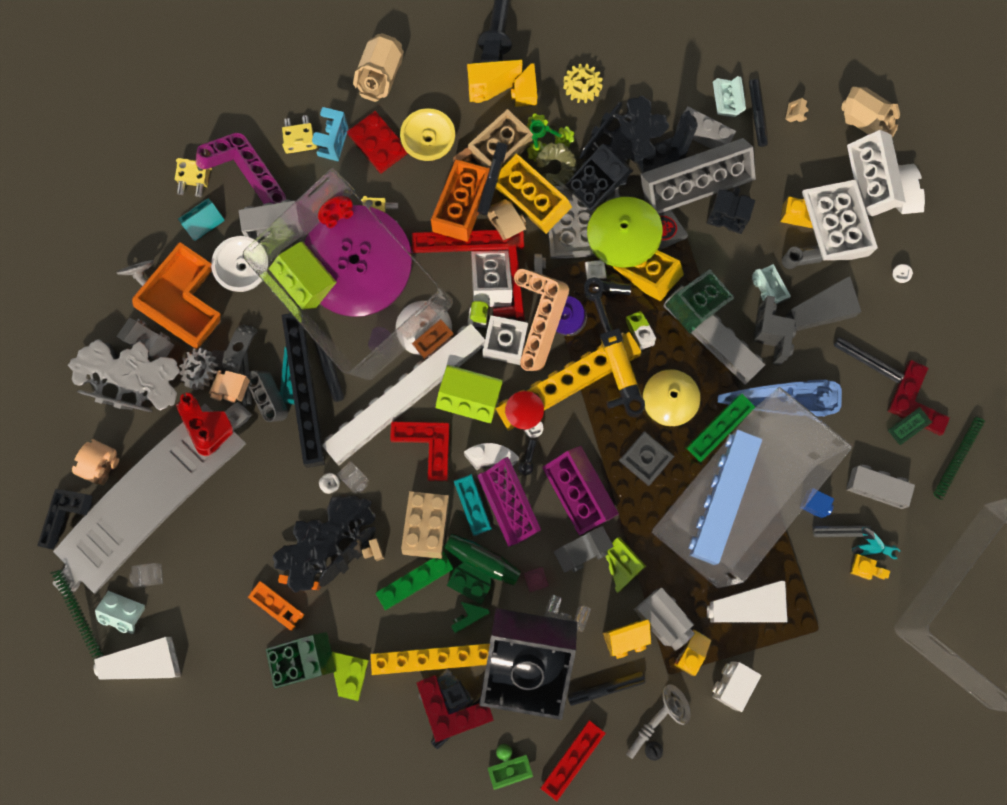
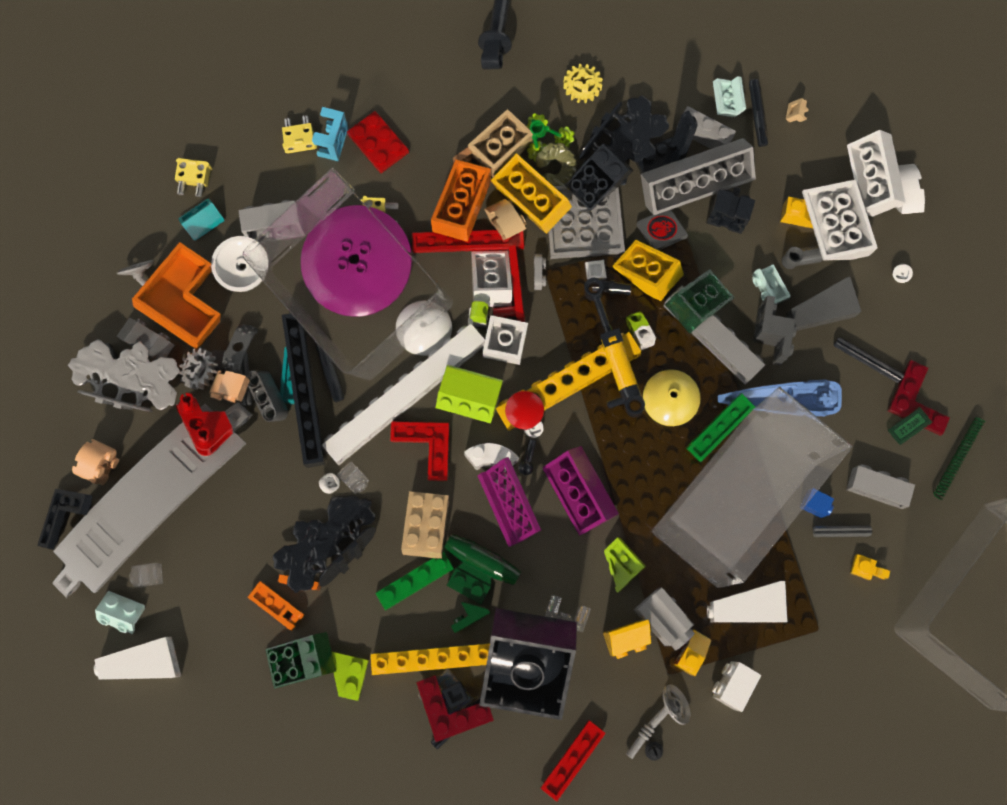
dark green piece [50,569,104,661] -> none
magenta beam [195,133,286,204] -> none
lime slope [269,241,337,310] -> none
red dish [318,196,353,228] -> none
tan brick [353,33,404,102] -> none
tan tile [361,539,384,561] -> none
piece [368,327,393,355] -> none
light yellow dish [400,109,455,161] -> none
dark orange plate [412,319,453,359] -> none
teal tile [454,474,492,536] -> none
yellow slope [467,60,522,103] -> none
black axle [477,142,508,215] -> none
bright green plate [488,744,533,790] -> none
yellow slope [511,64,537,107] -> none
light nougat beam [514,269,569,371] -> none
clear pink plate [524,567,549,592] -> none
dark purple piece [550,296,587,336] -> none
dark grey brick [554,526,614,573] -> none
black axle [567,672,645,706] -> none
lime dish [587,197,663,268] -> none
dark grey tile [619,431,674,486] -> none
light blue brick [688,430,763,565] -> none
tan brick [842,87,900,138] -> none
teal piece [852,527,900,559] -> none

